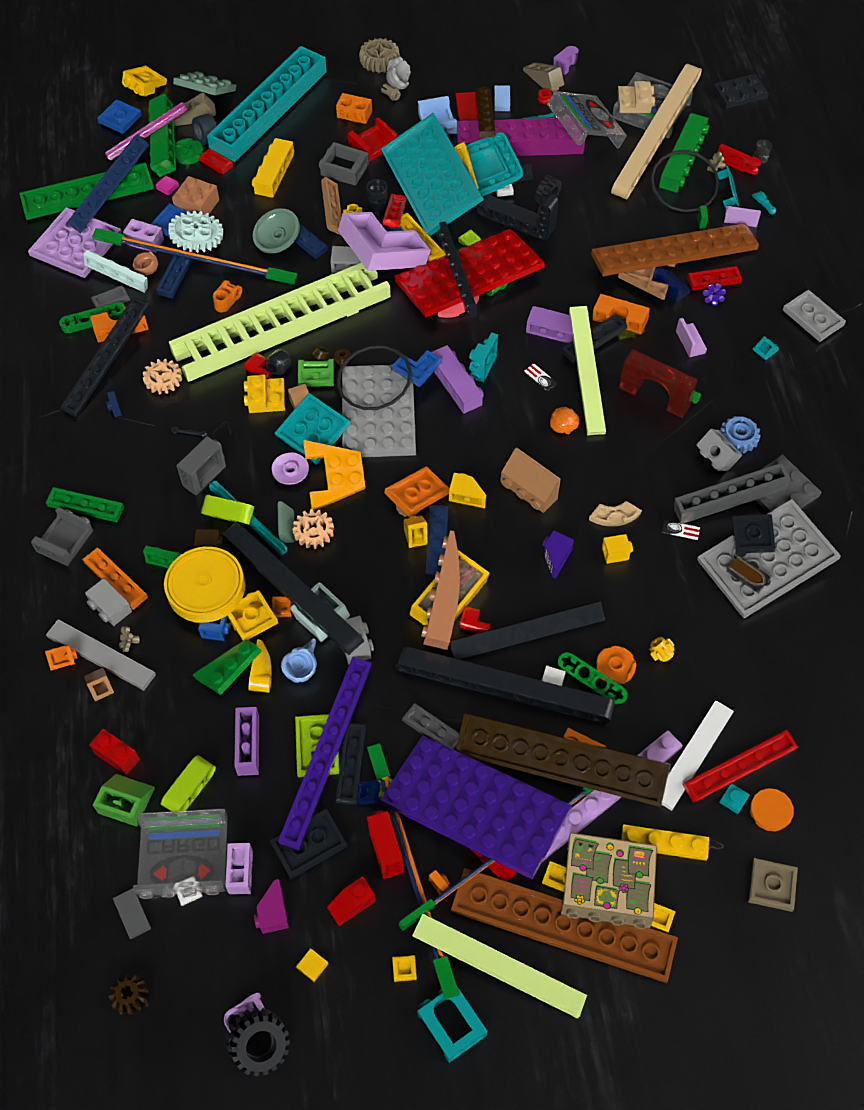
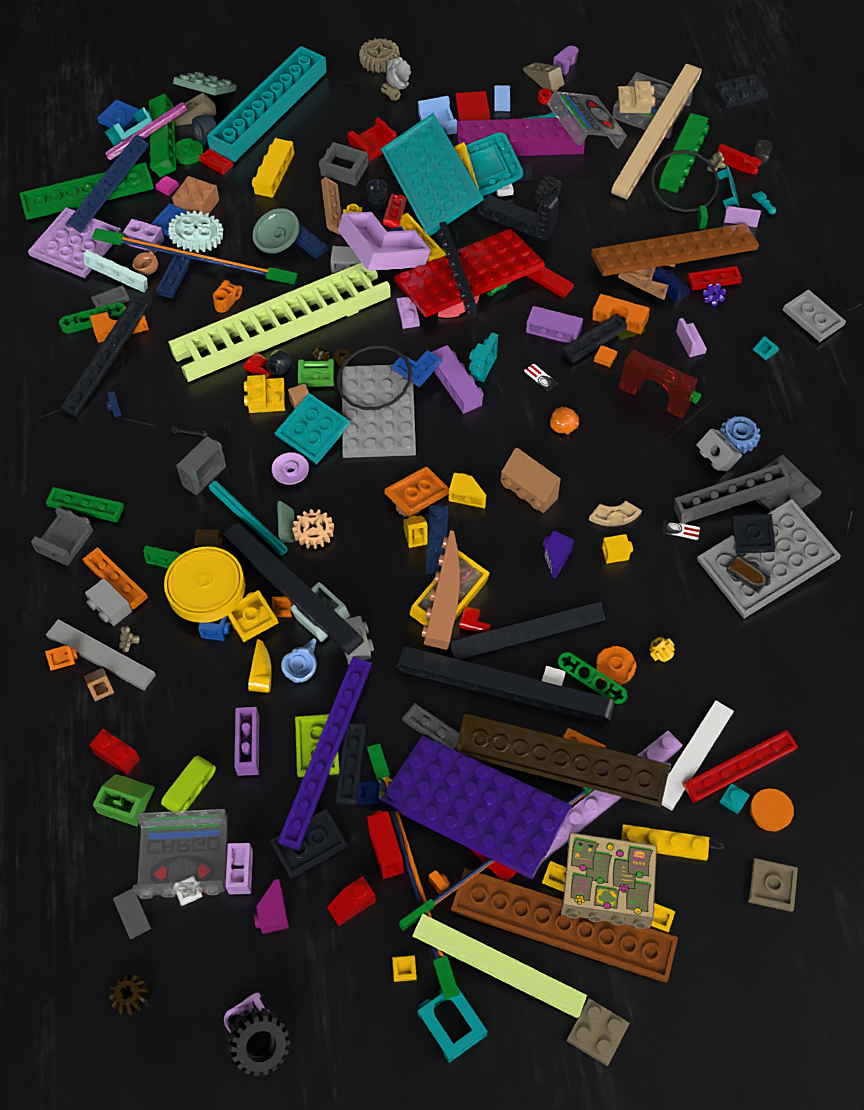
yellow plate [122,66,167,96] -> none
light nougat gear [143,359,182,394] -> none
green wing [193,639,261,695] -> none
lime beam [201,495,254,525] -> none
yellow tile [296,949,328,982] -> none
light orange wing [303,440,365,511] -> none
orange brick [336,93,372,124] -> none
lime tile [458,230,481,247] -> none
dark brown plate [475,87,496,137] -> none
yellowish green tile [569,306,606,435] -> none
none -> teal panel [105,108,152,146]
none -> lavender plate [397,297,420,329]
none -> red tile [526,267,574,298]
none -> dark tan plate [567,999,630,1066]
none -> orange tile [594,345,617,367]

